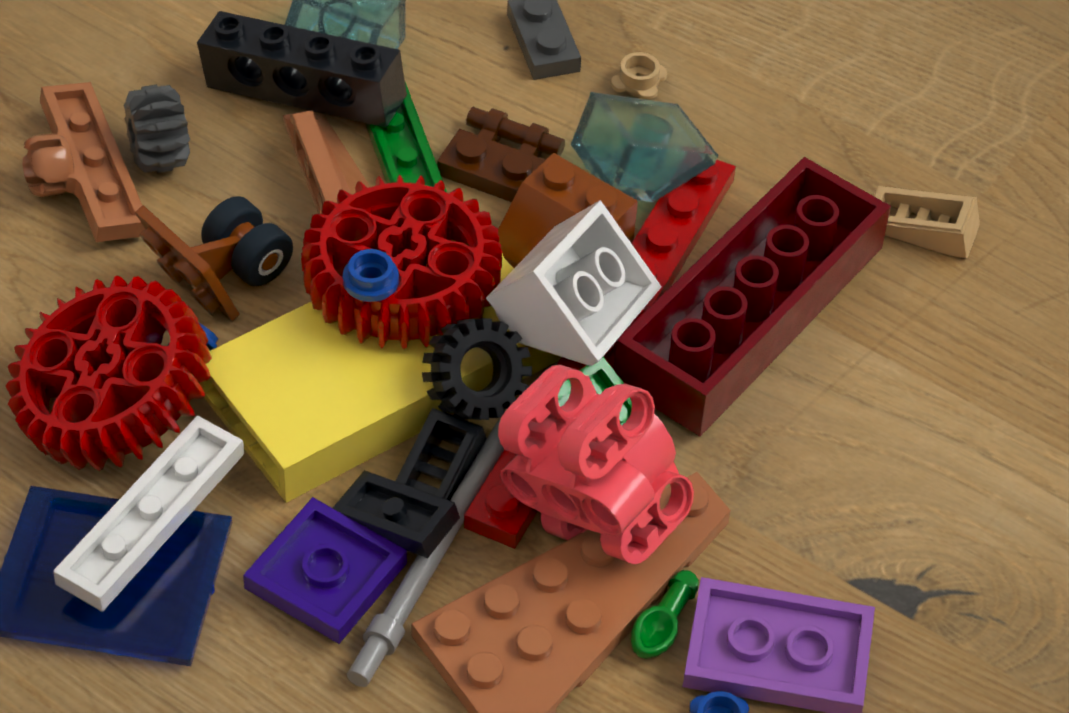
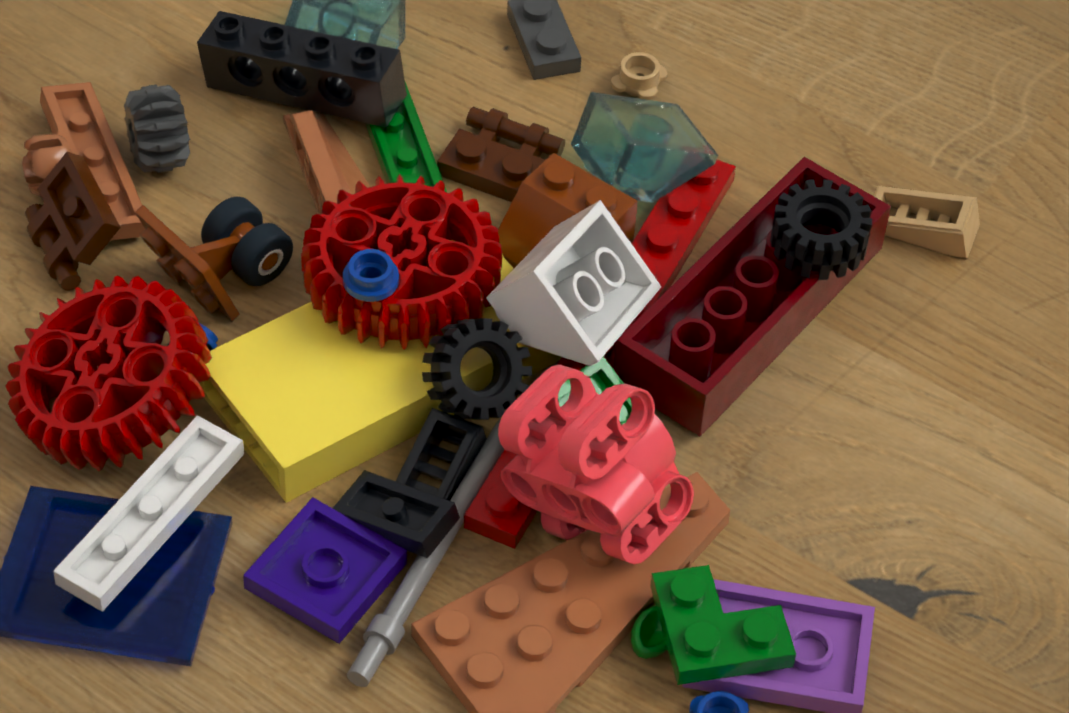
none -> reddish brown plate [25,152,121,290]
none -> green plate [650,565,796,685]
none -> black tyre [770,179,873,280]

